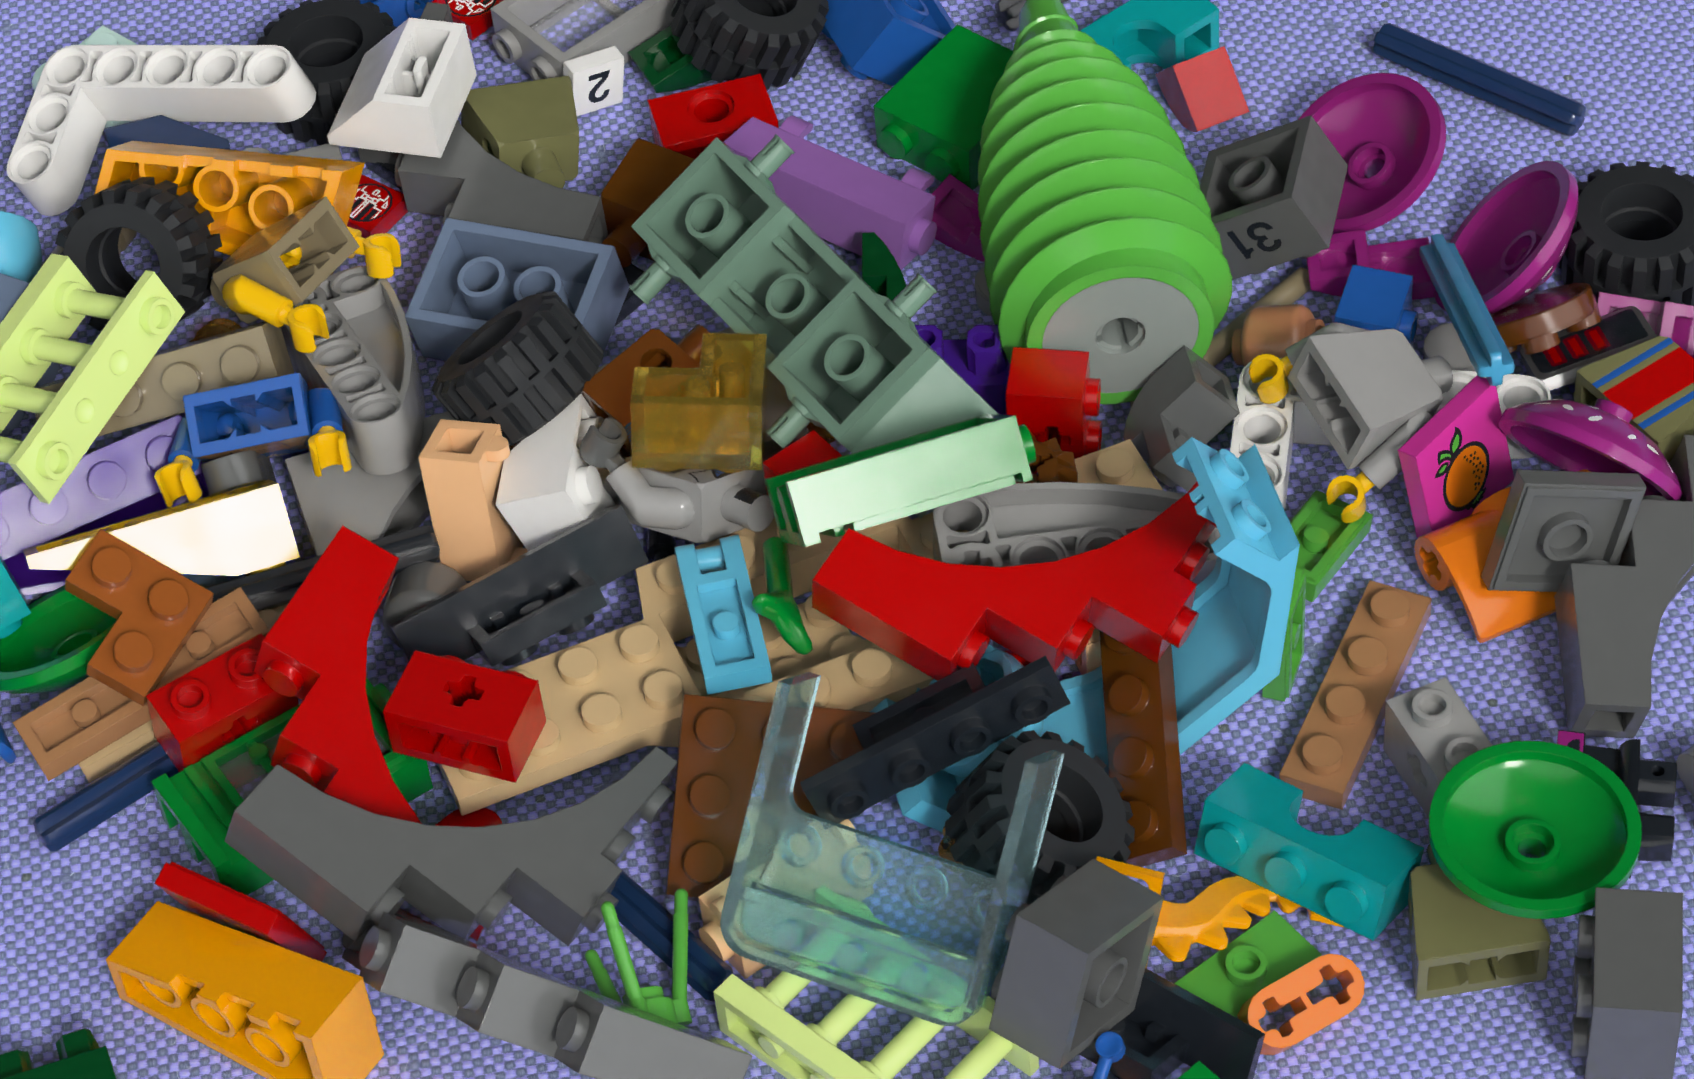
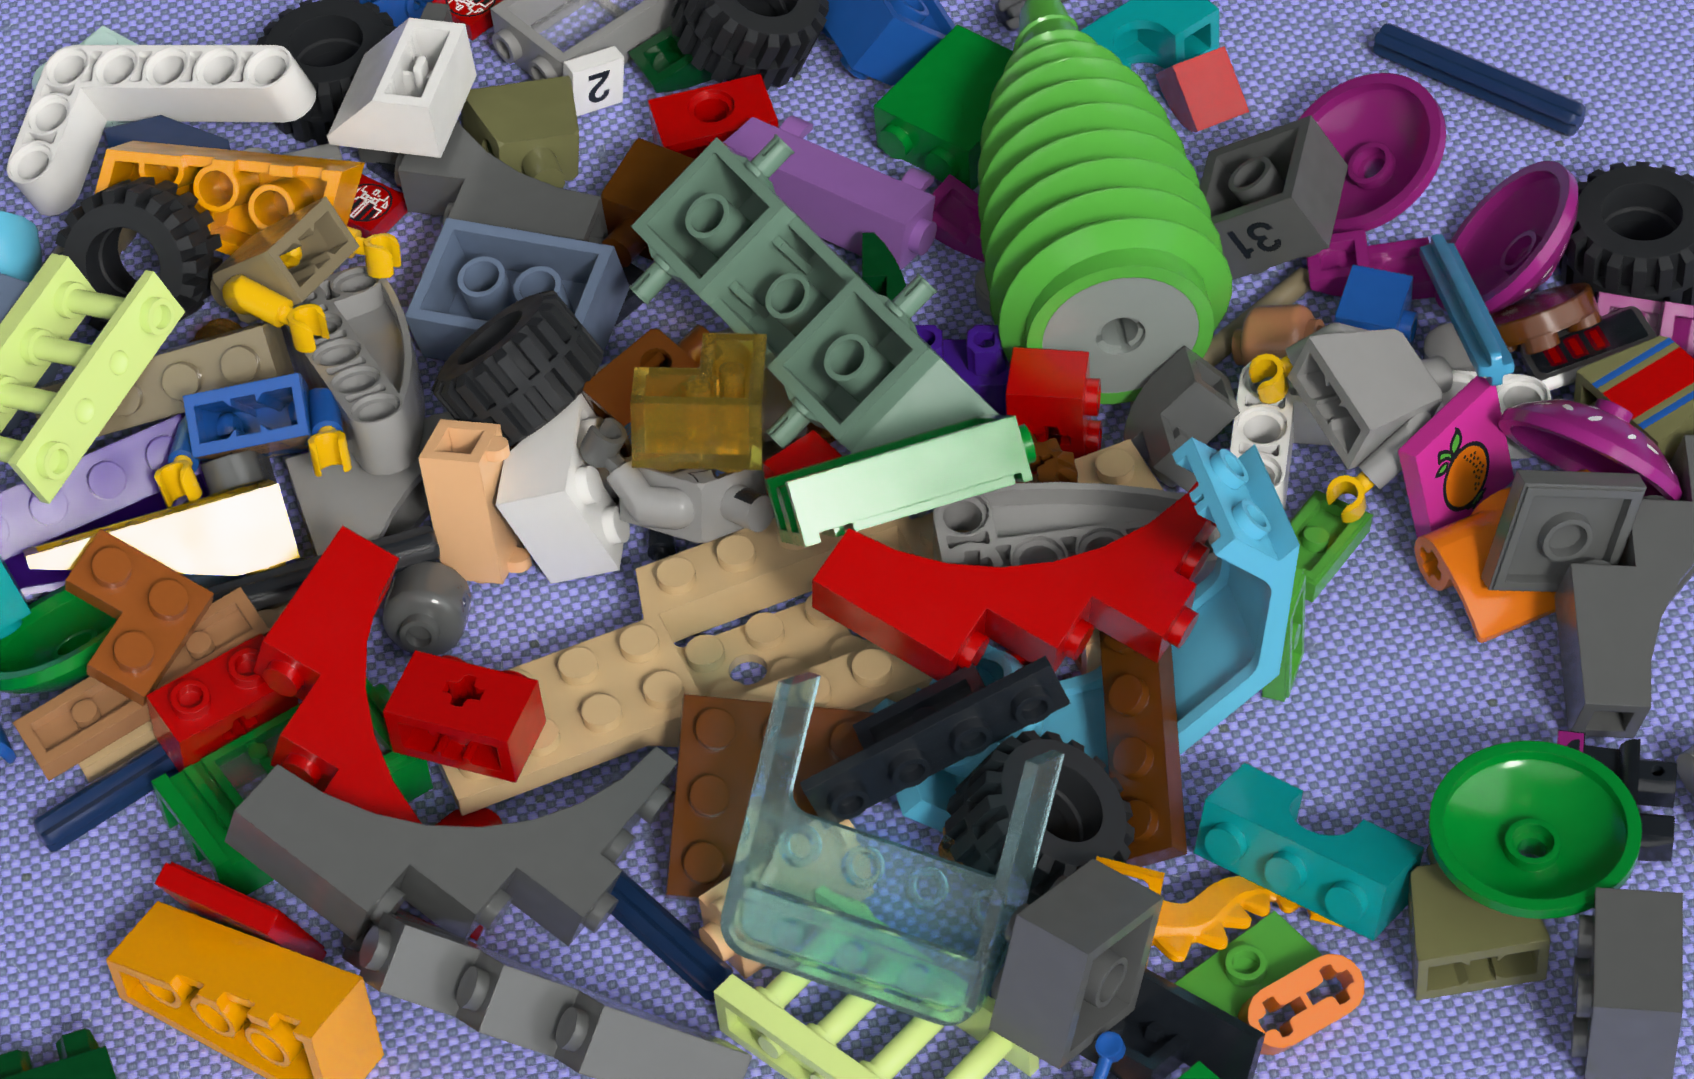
black bracket [390,503,649,667] -> none
bright green plant [585,888,692,1026] -> none
medium azure plate [674,535,773,695] -> none
green piece [751,537,813,655] -> none
medium nougat plate [1279,580,1432,810] -> none
light grey brick [1383,677,1493,818] -> none

